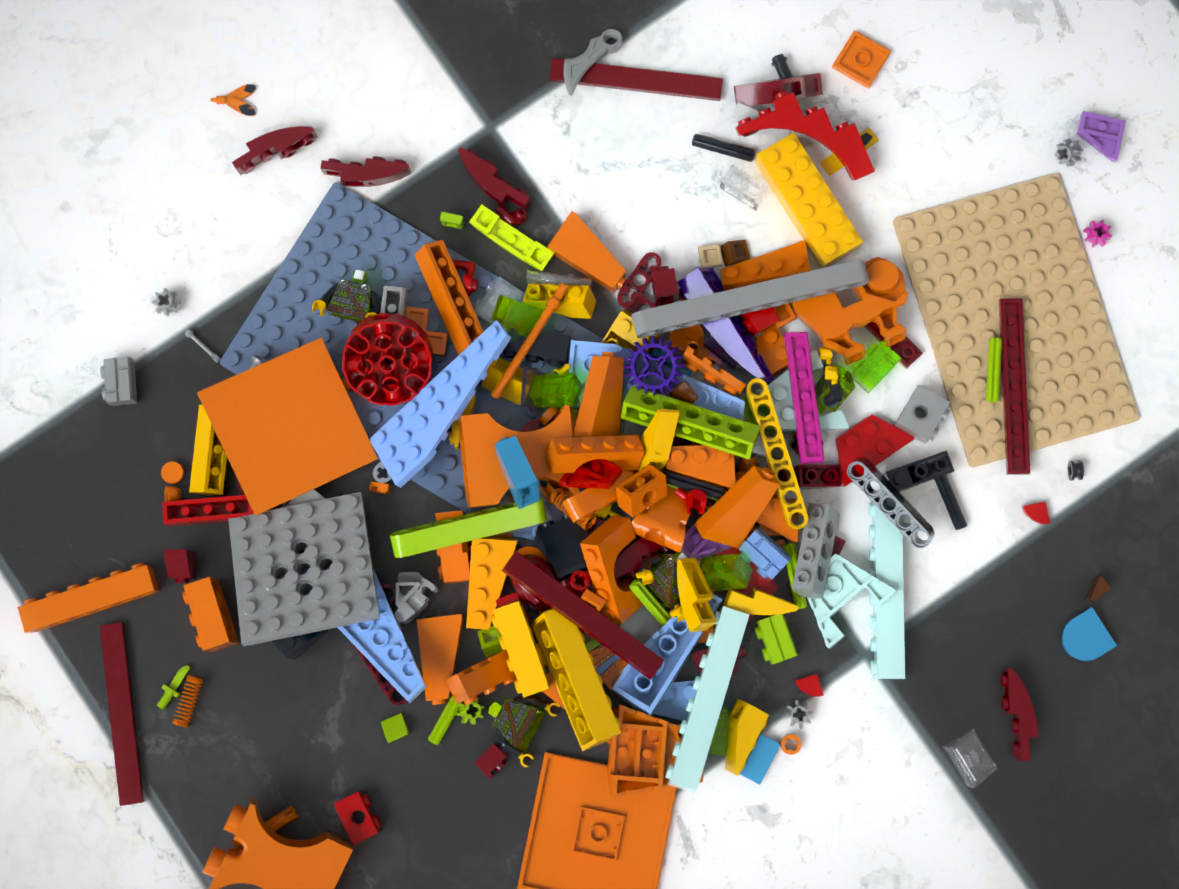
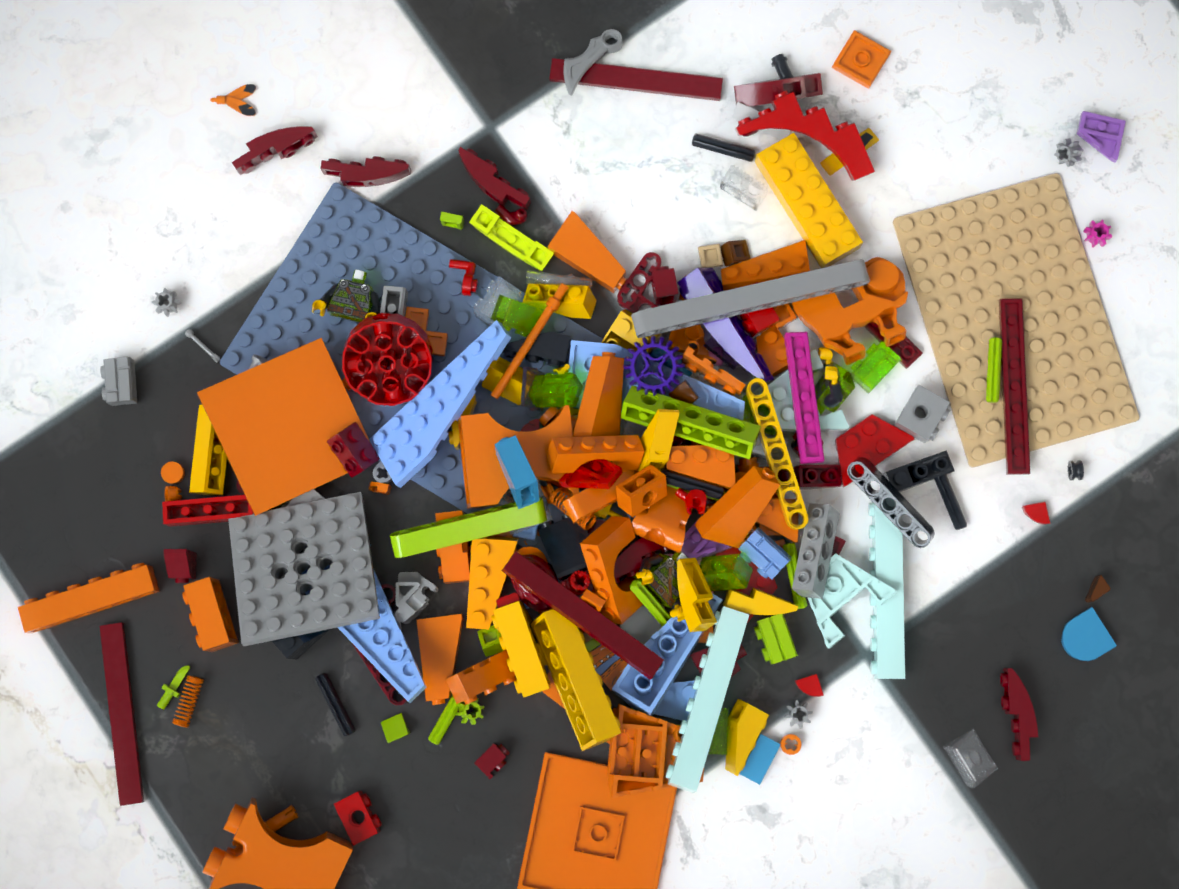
orange brick [414,240,484,355] -> none
torso [488,695,560,767] -> none
none -> black axle [315,673,355,736]
none -> dark red bracket [327,422,380,477]

